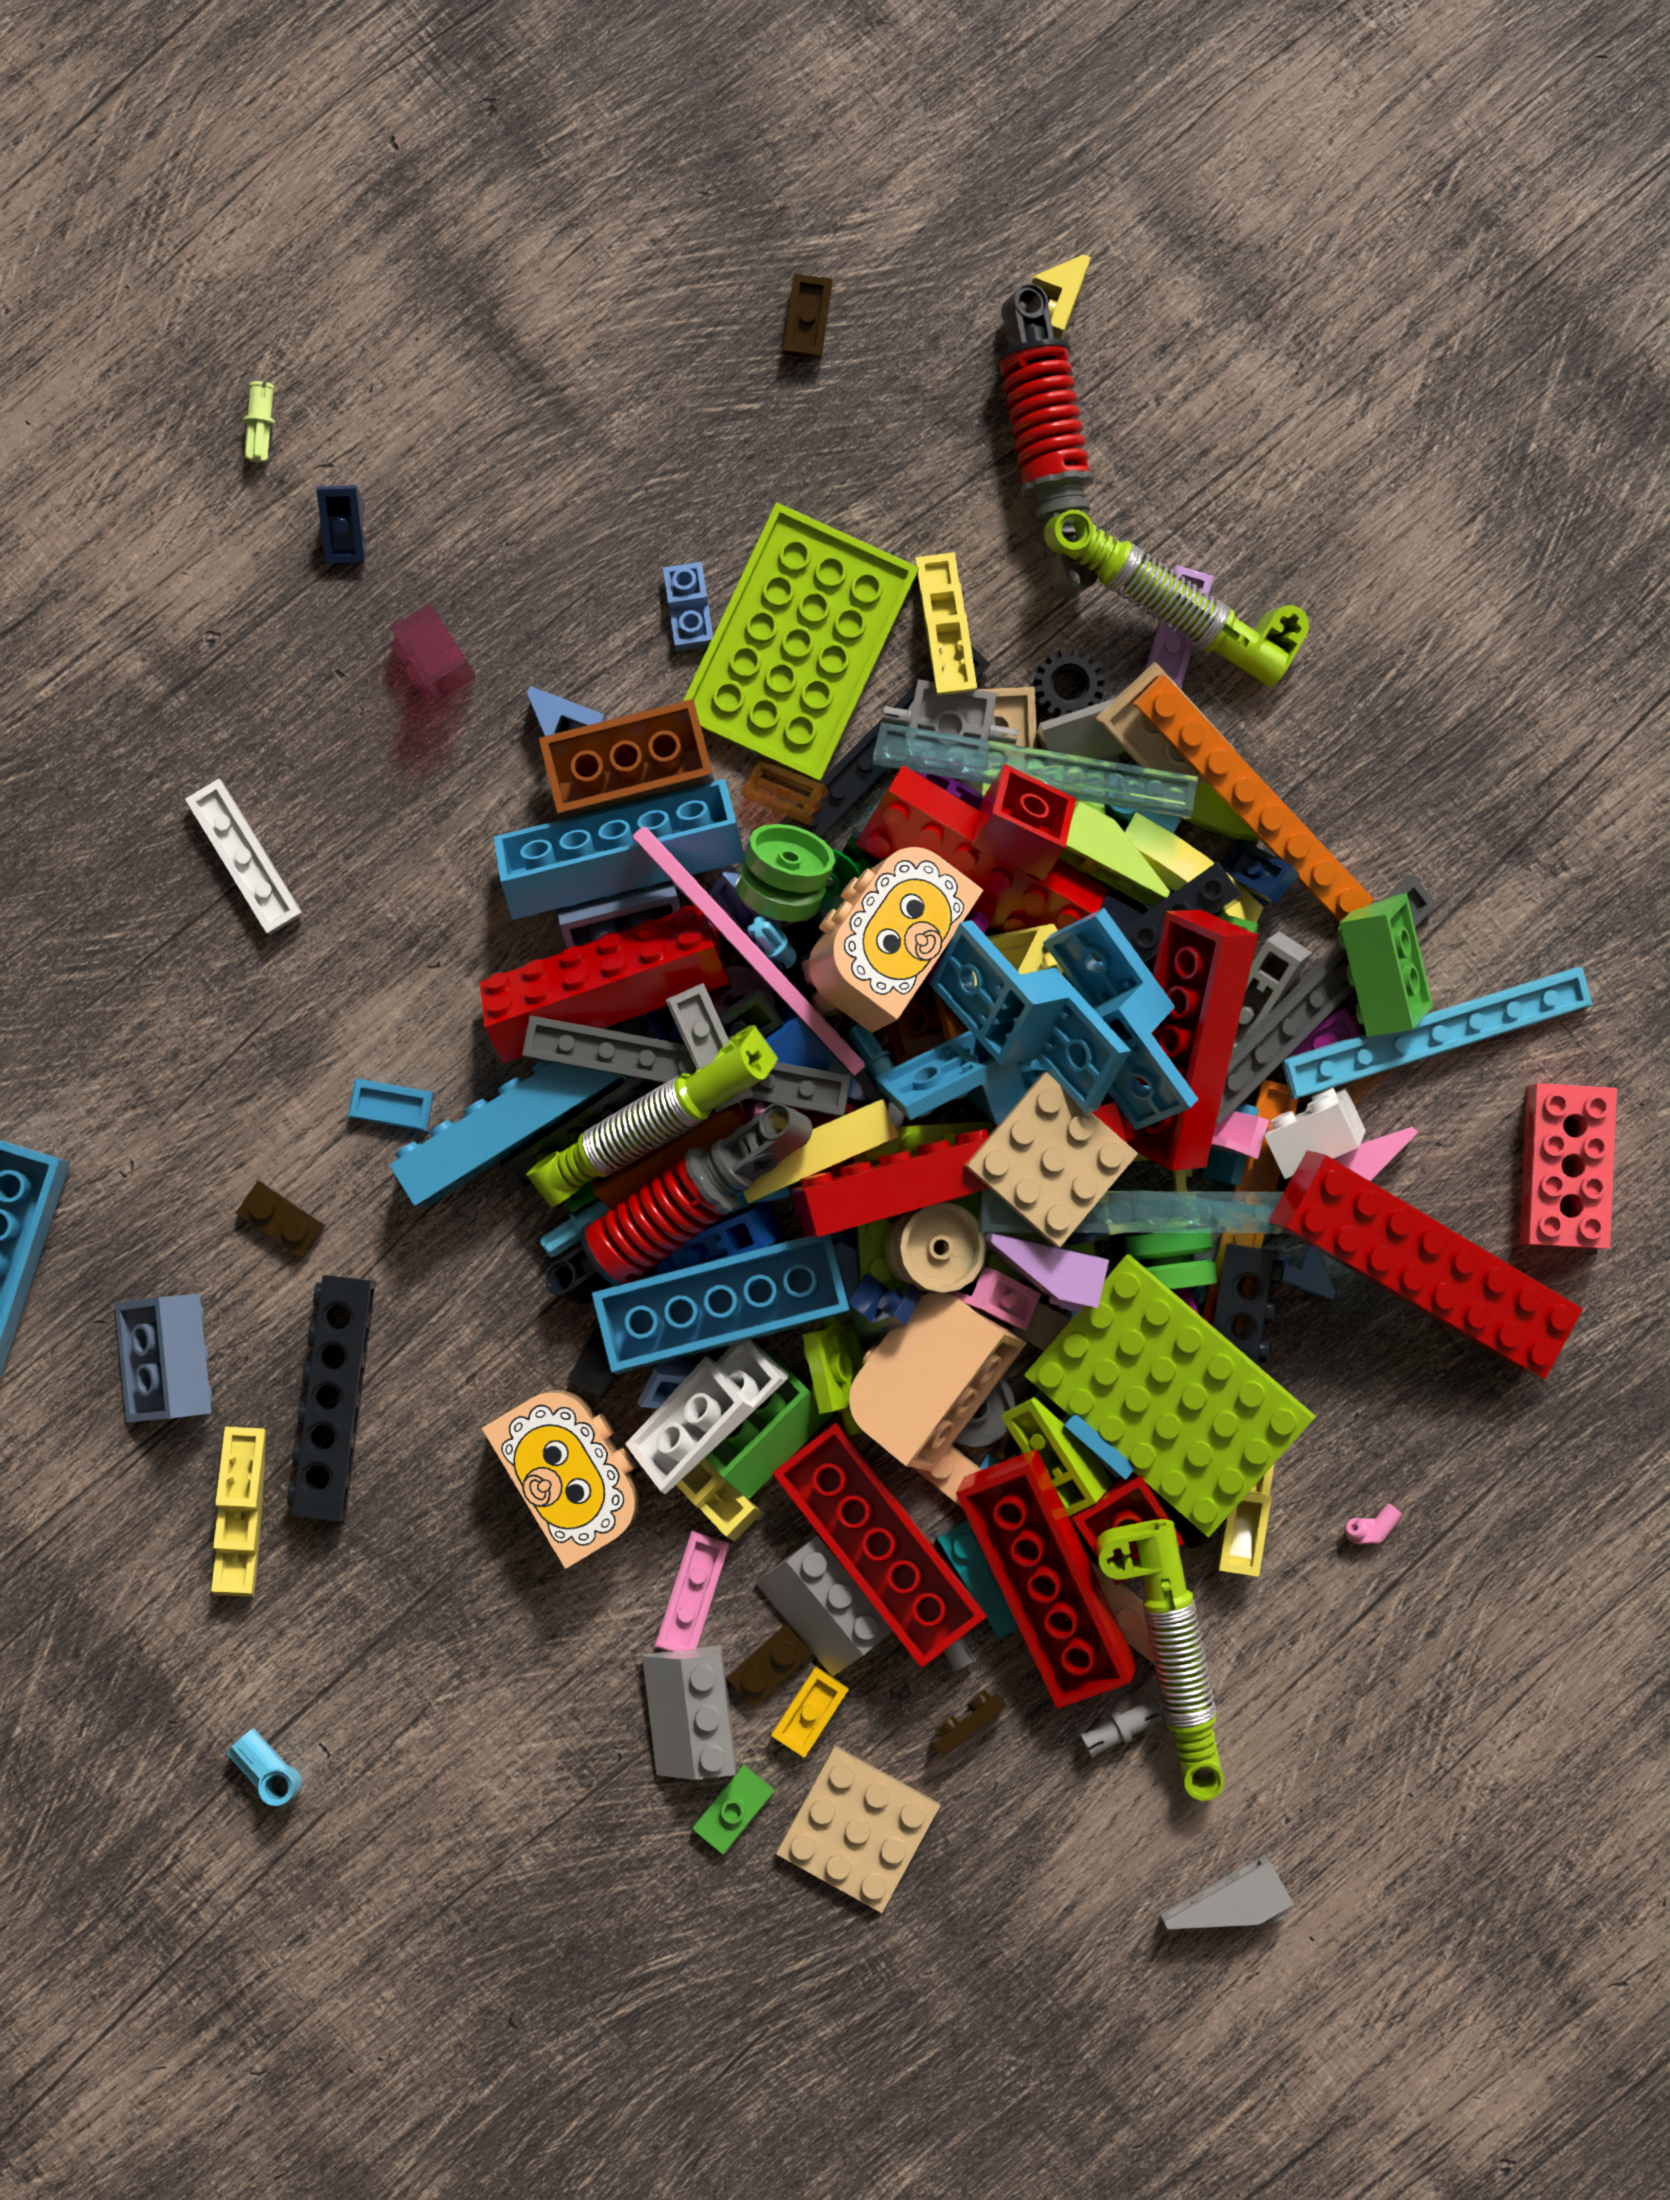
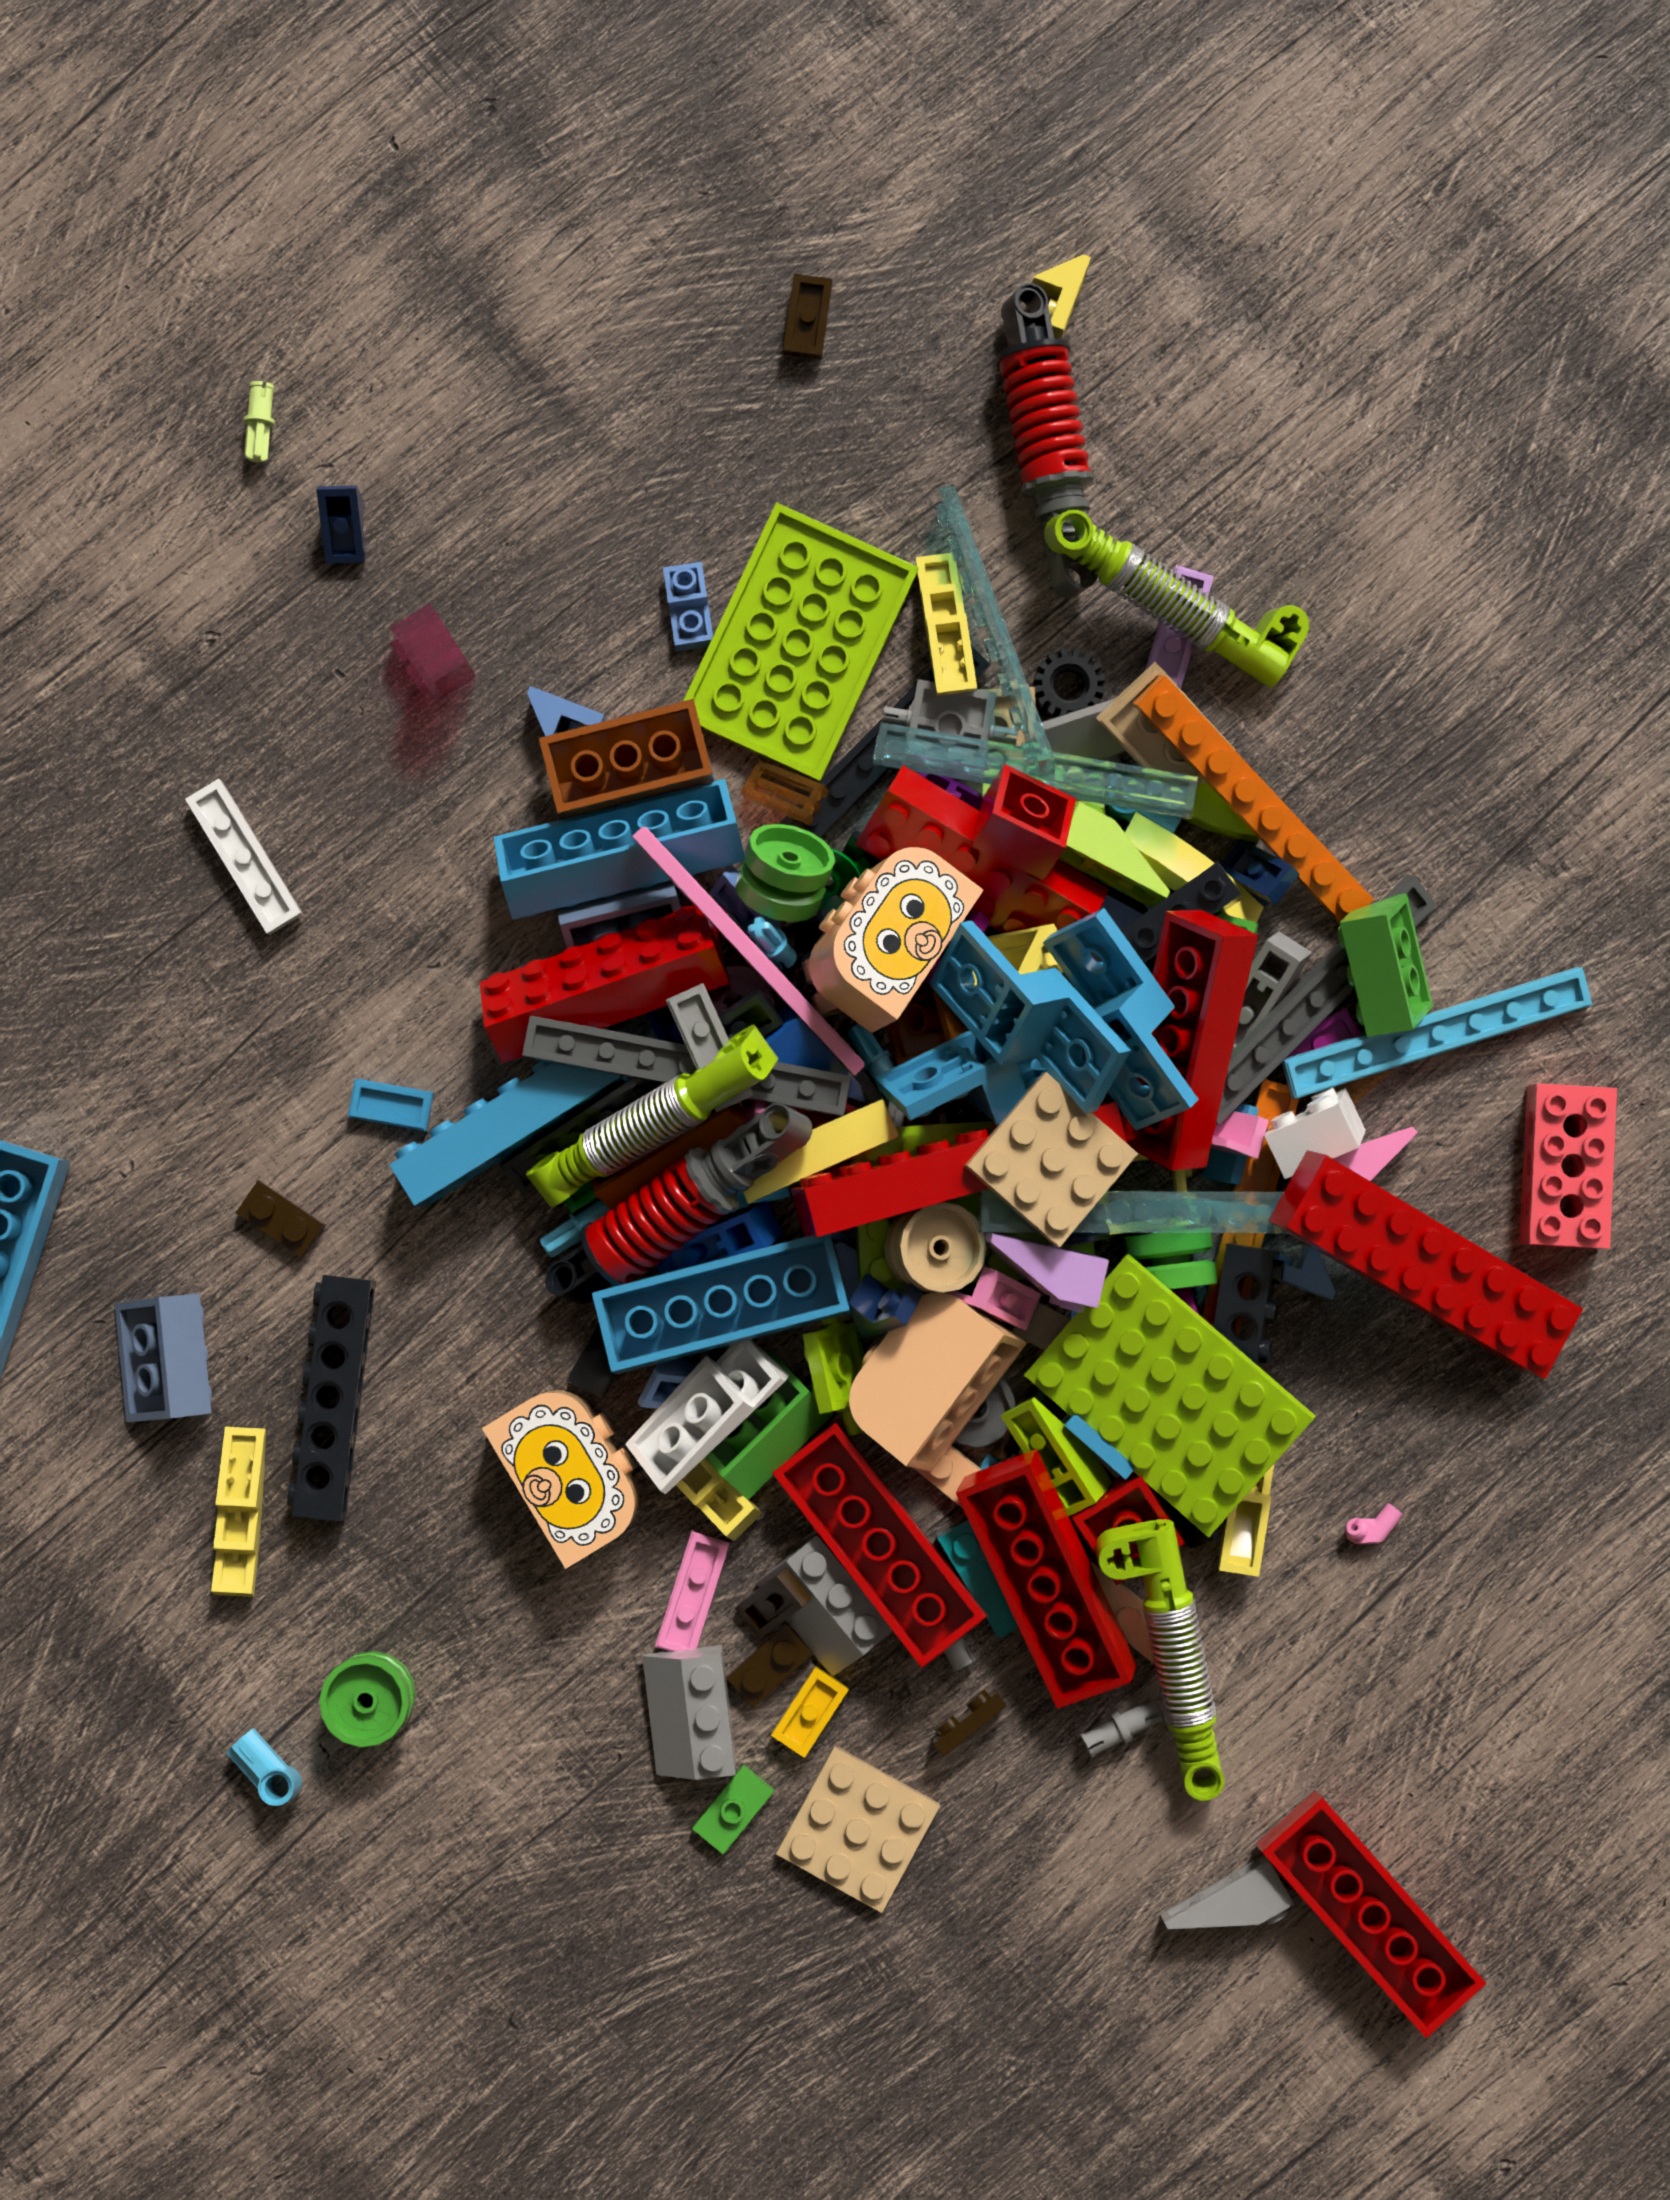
none -> bright green wheel [319,1651,416,1747]
none -> dark brown plate [734,1567,812,1639]
none -> clear light blue plate [935,484,1055,778]
none -> red brick [1255,1790,1487,2038]

